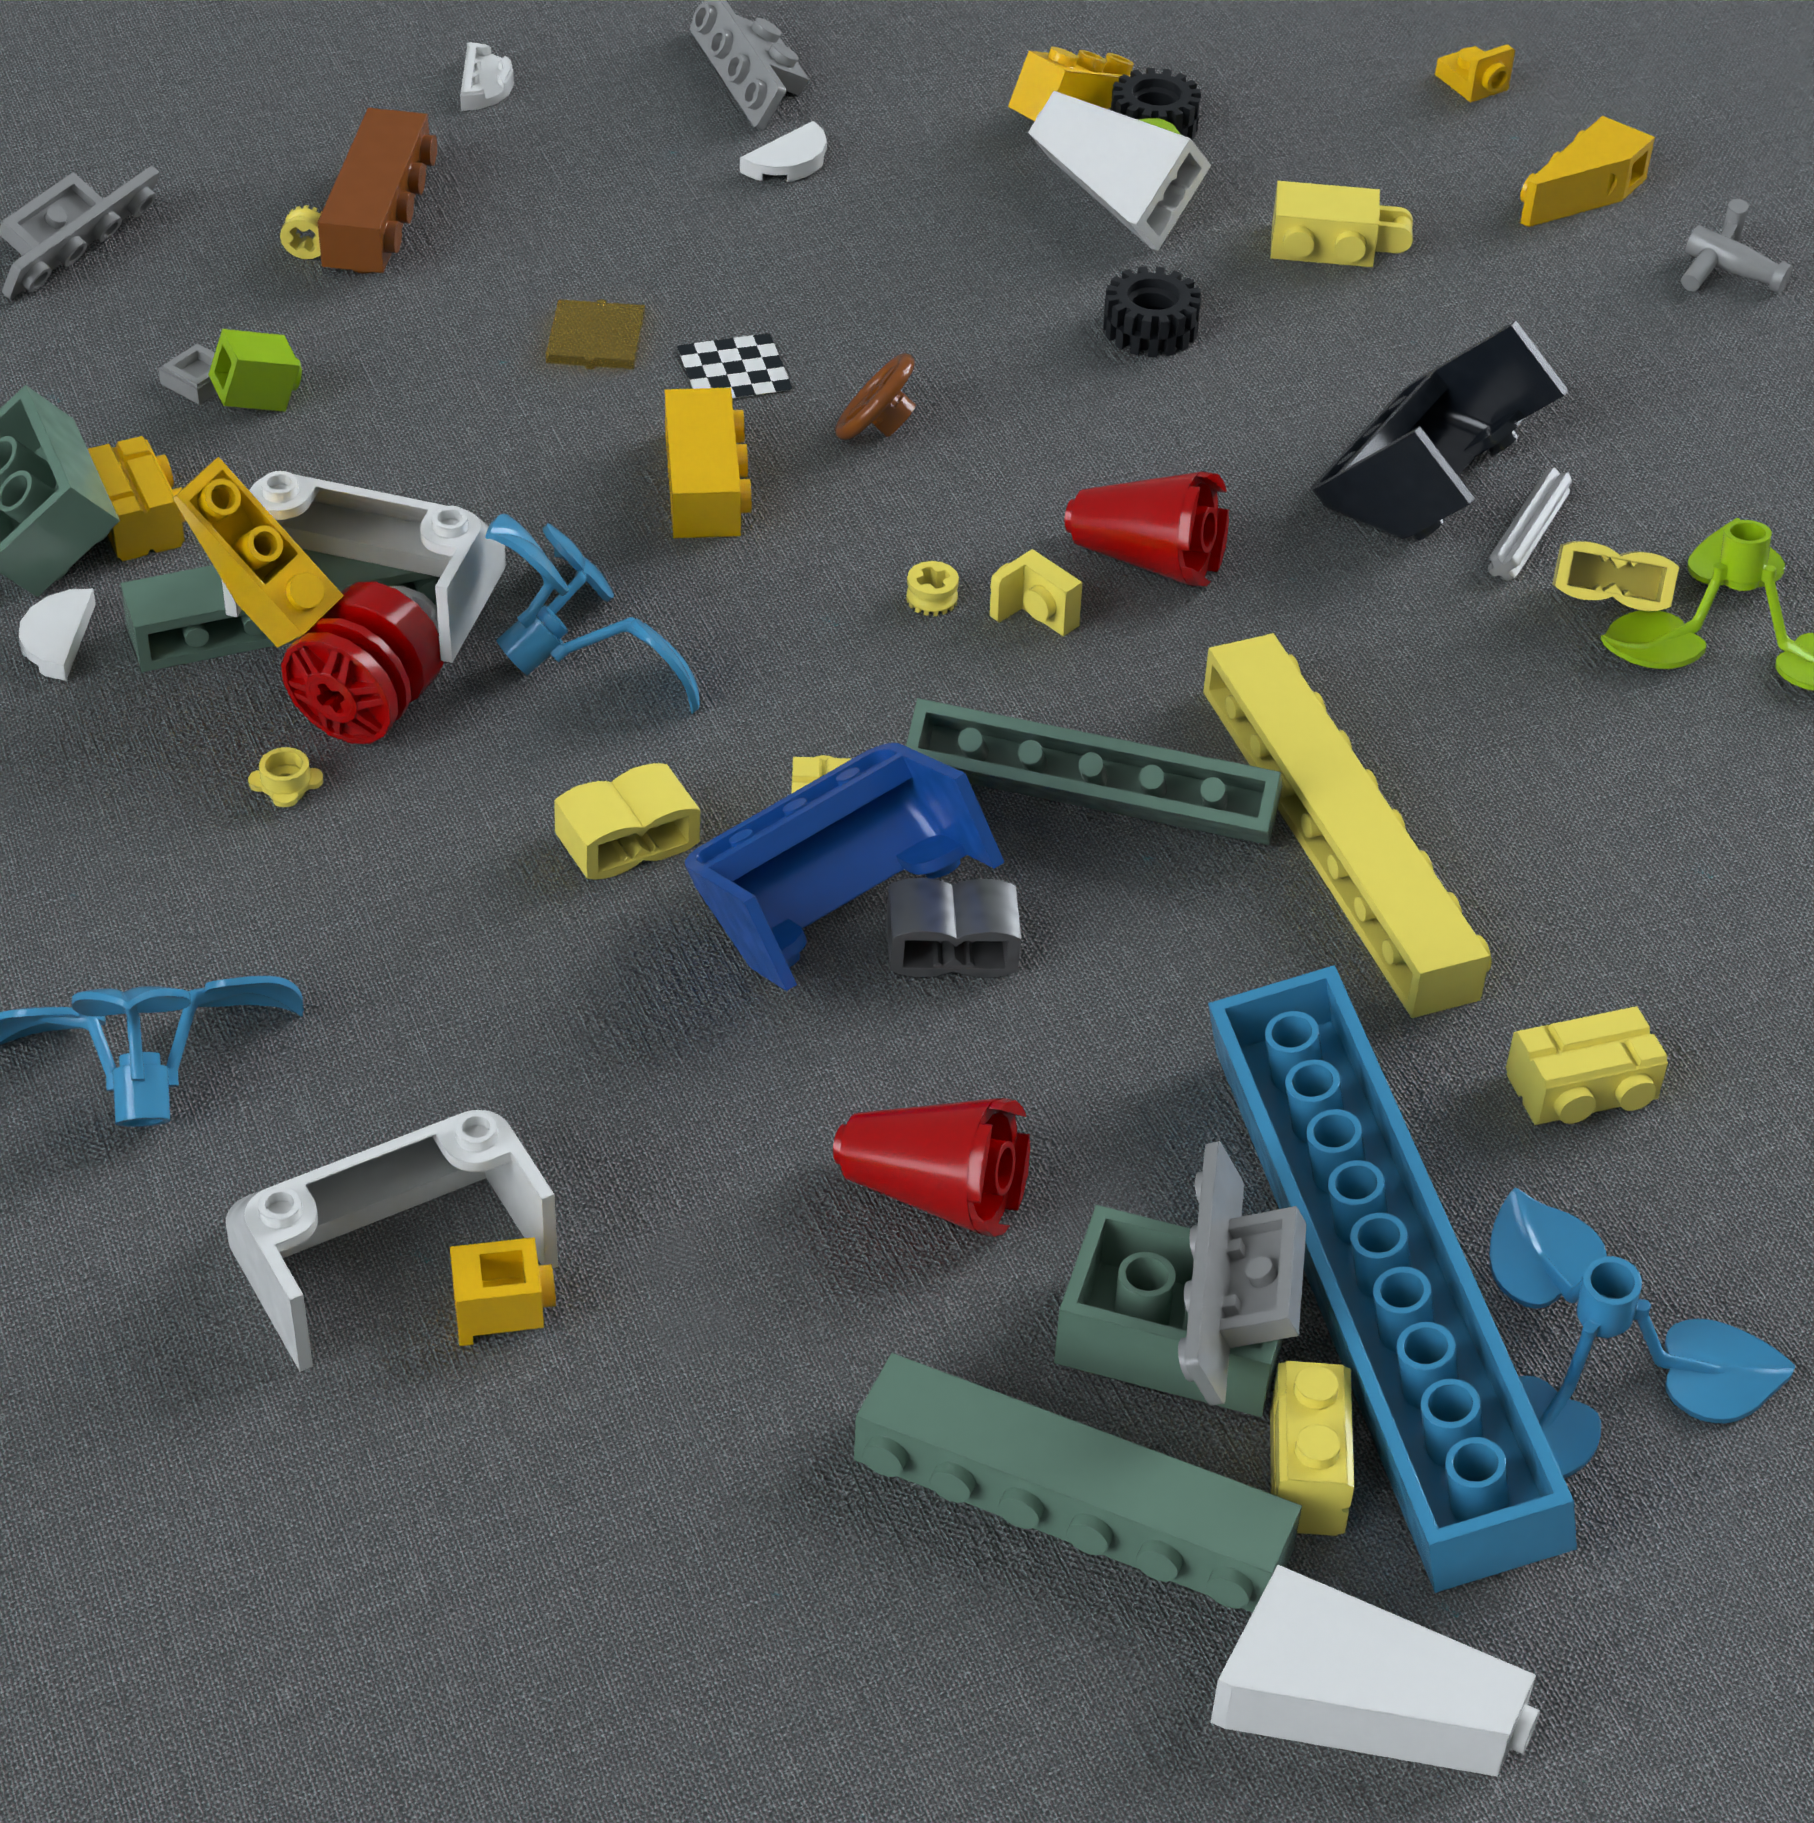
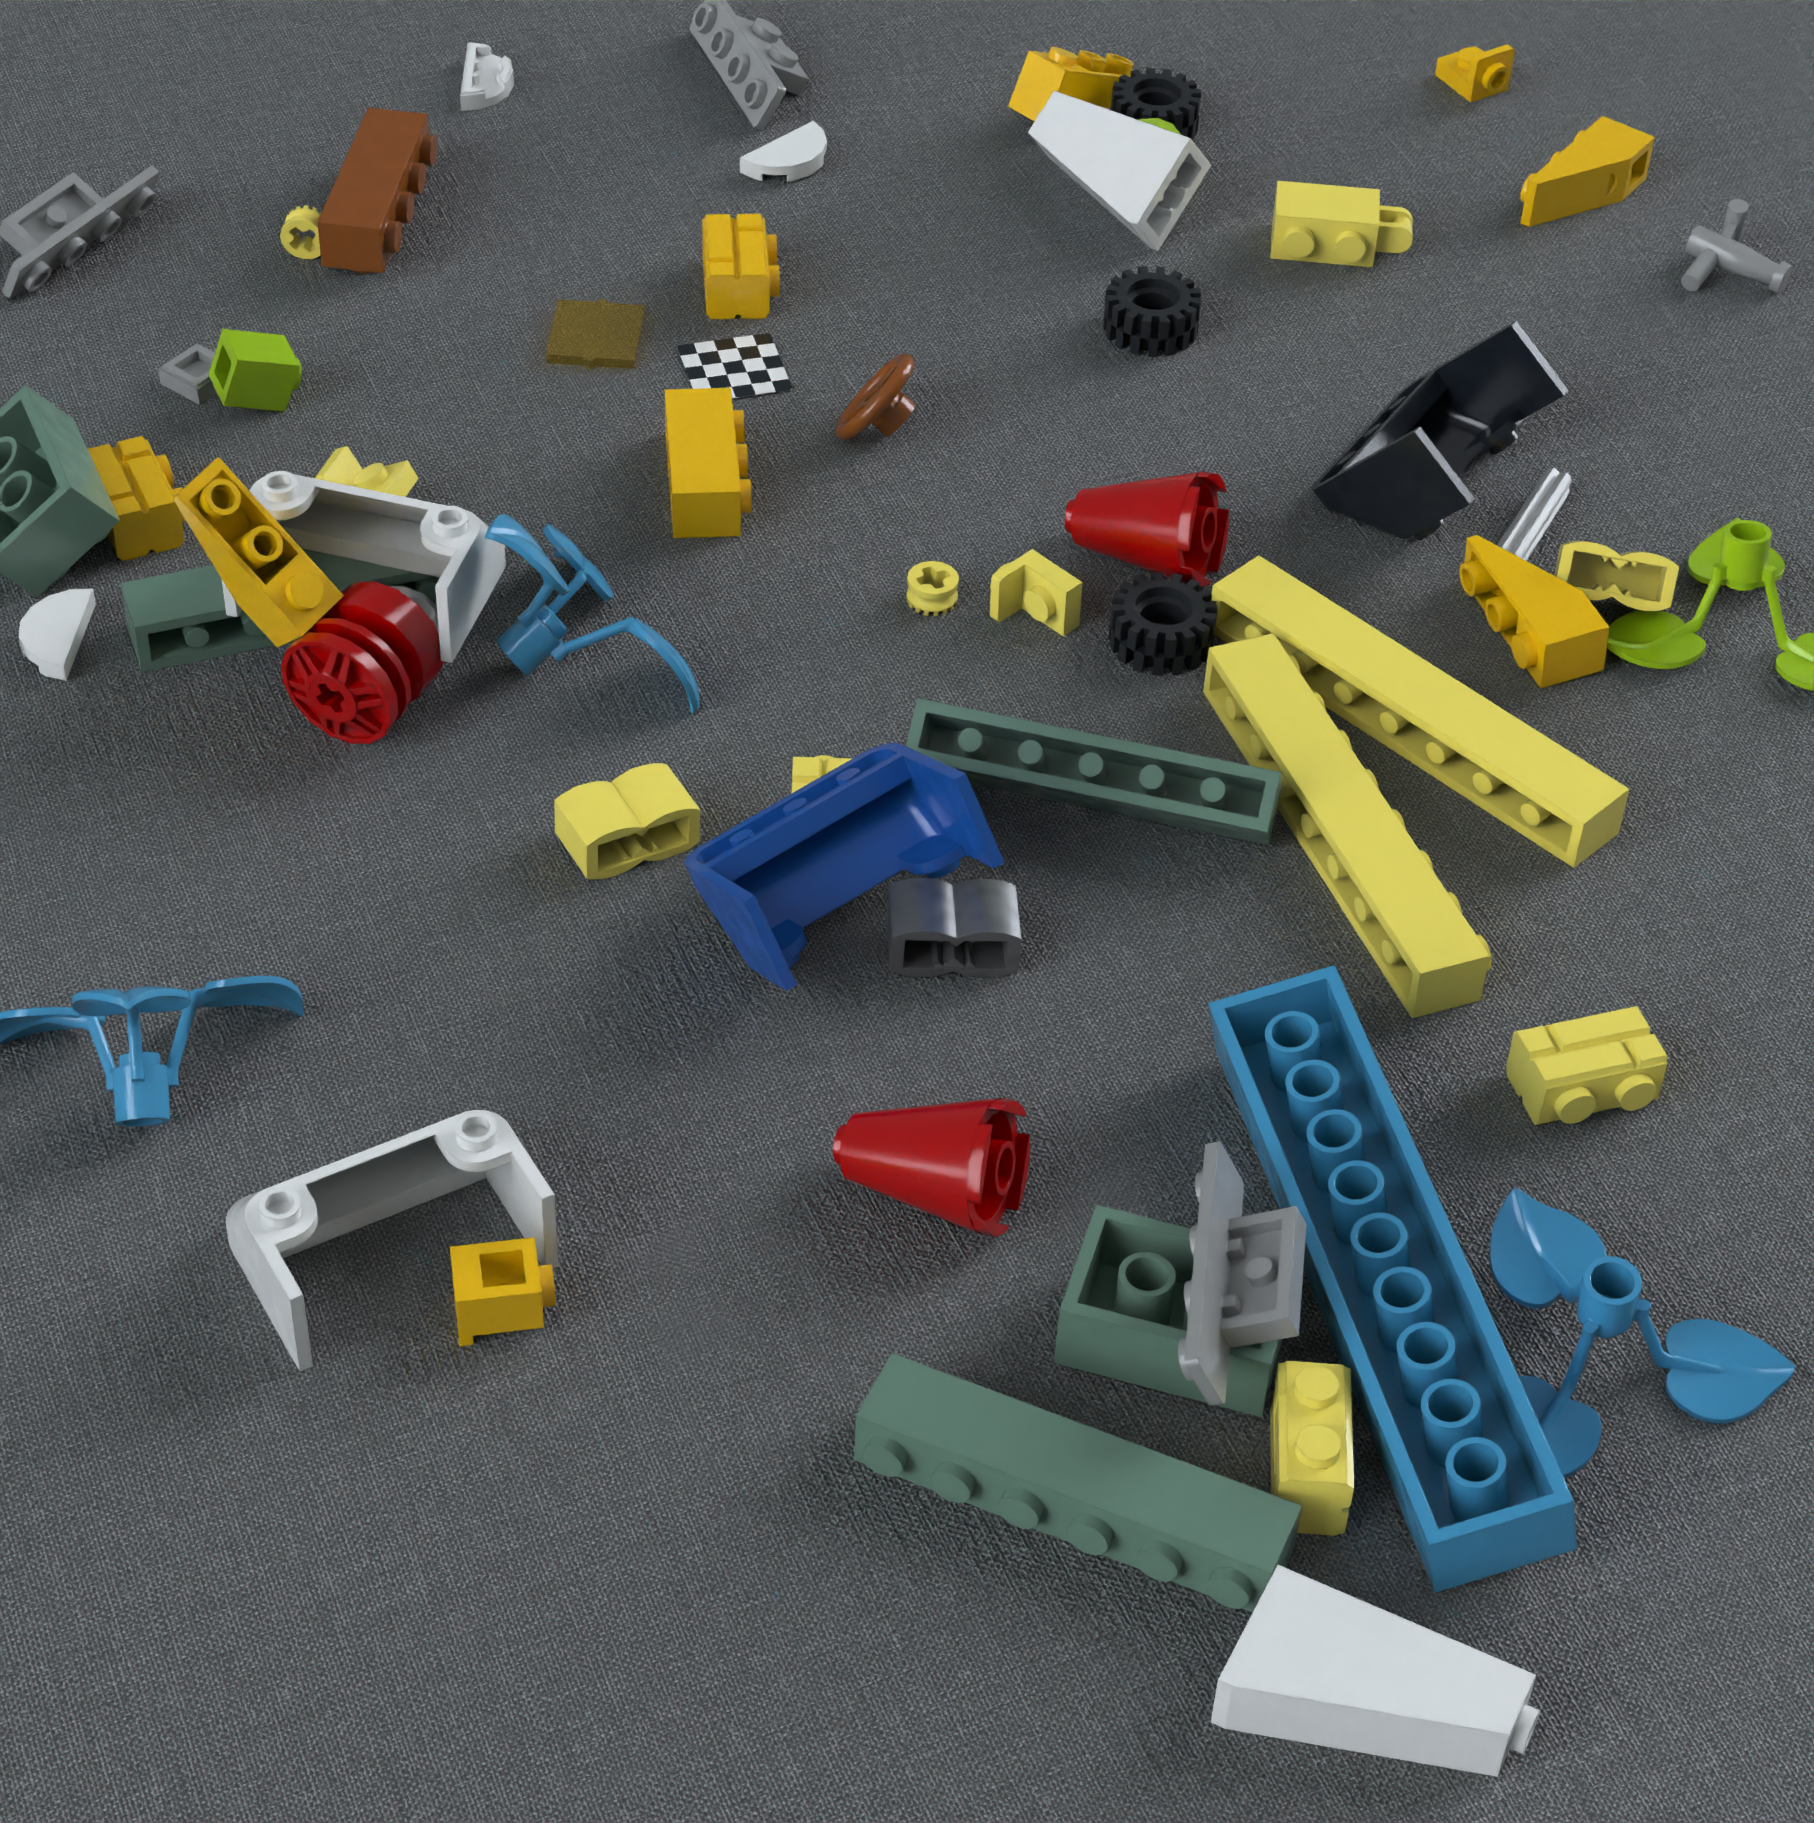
light yellow plate [248,747,323,807] -> none
none -> light yellow bracket [315,446,419,497]
none -> yellow brick [702,214,780,319]
none -> black tyre [1108,572,1217,676]
none -> light yellow brick [1211,555,1630,868]
none -> yellow slope [1459,535,1609,689]

